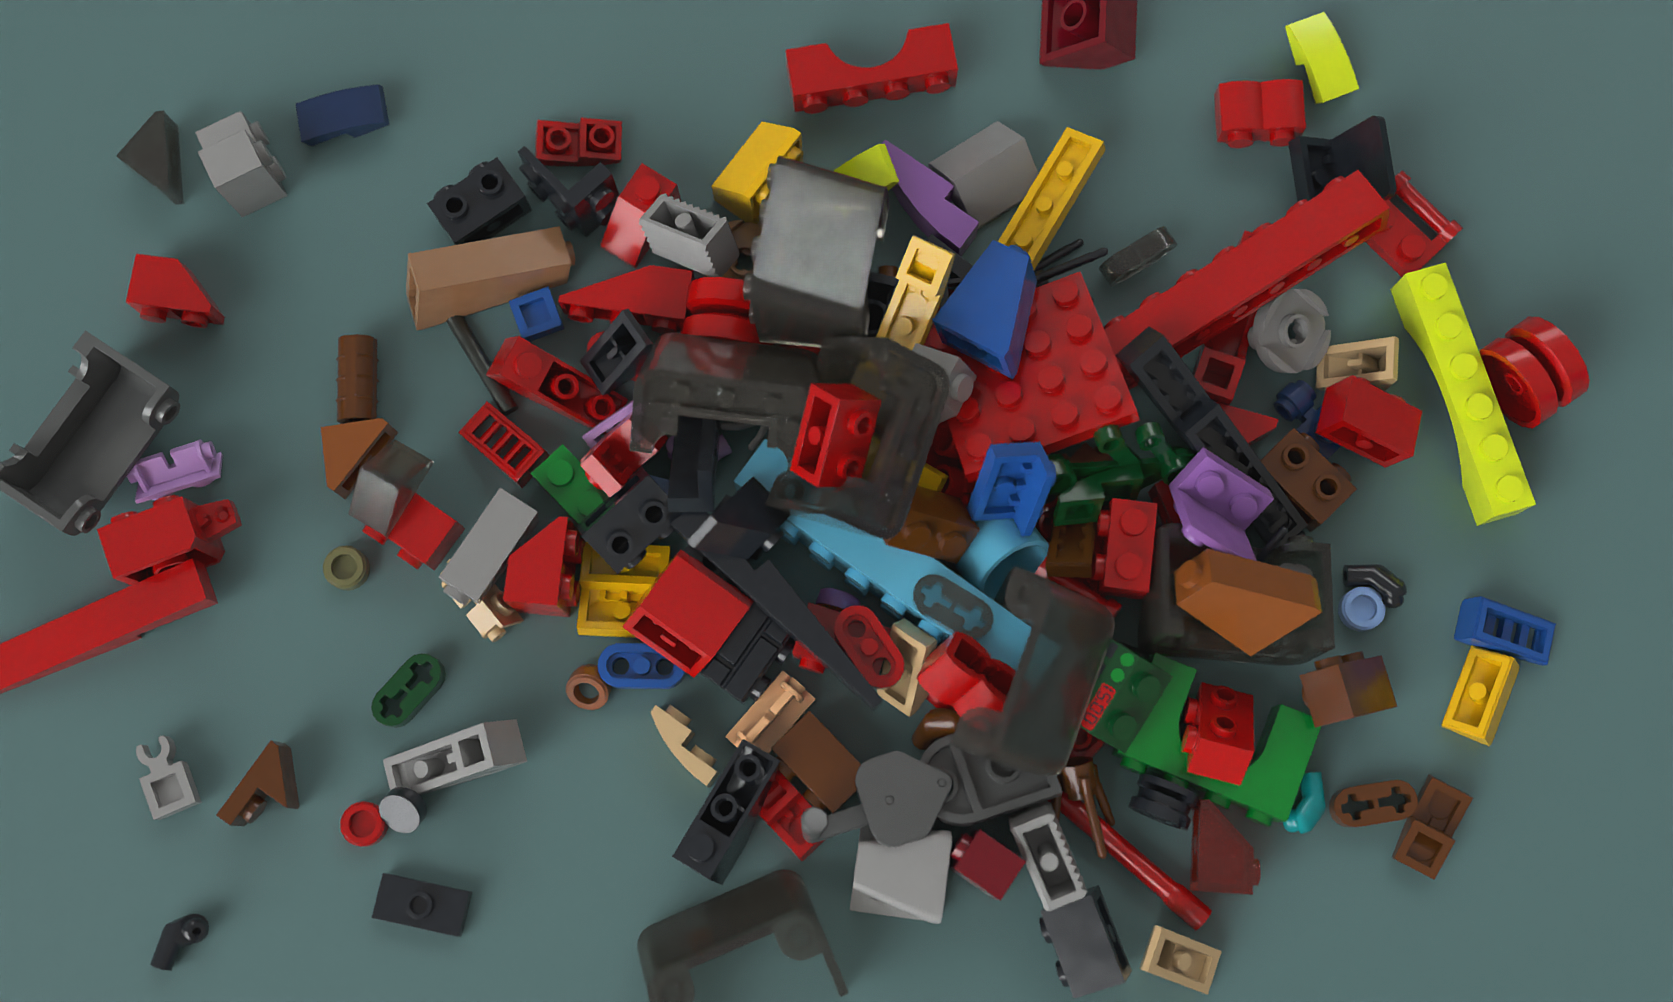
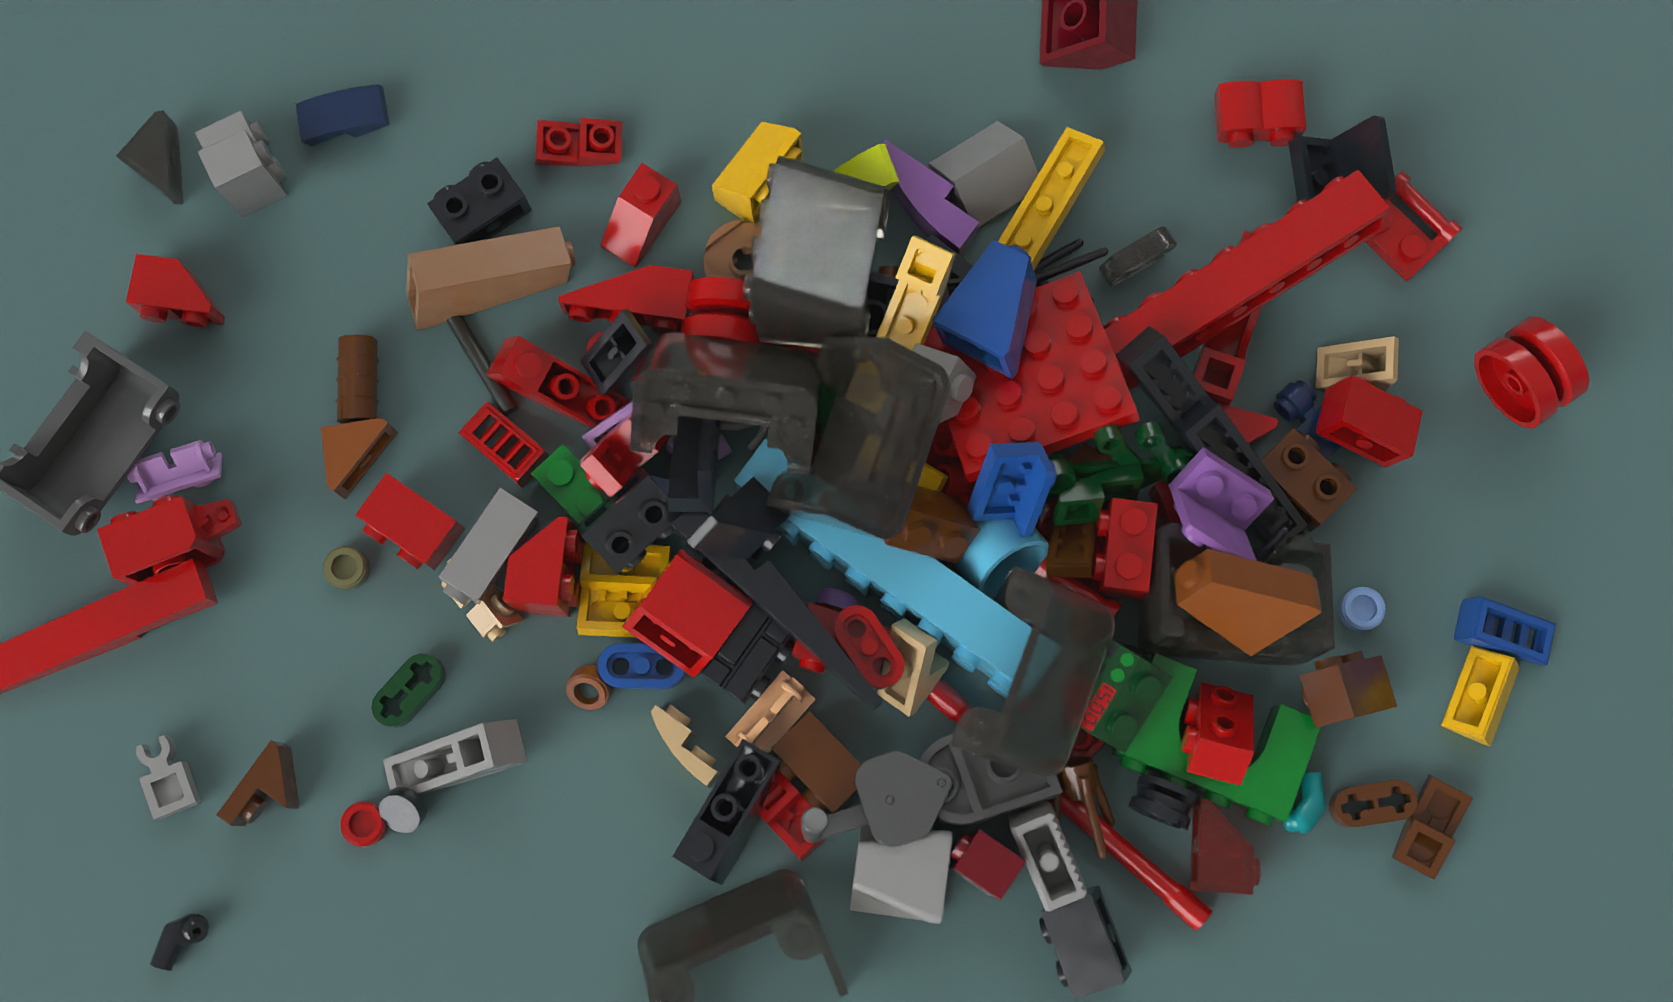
clear smoke slope [348,440,434,537] -> none
black plate [372,873,472,937] -> none
blue plate [509,287,565,342] -> none
black bracket [518,146,619,237] -> none
light grey brick [639,193,740,277] -> none
red arch [785,23,958,114] -> none
red brick [790,383,882,488] -> none
reddish brown arm [911,706,968,750] -> none
clear smoke beam [912,574,993,641] -> none
red brick [916,631,1028,732] -> none
tan slope [1139,925,1222,995] -> none
light grey plate [1248,289,1331,373] -> none
neon yellow slope [1285,12,1359,104] -> none
black arm [1343,564,1407,608] -> none
neon yellow arch [1390,262,1536,526] -> none

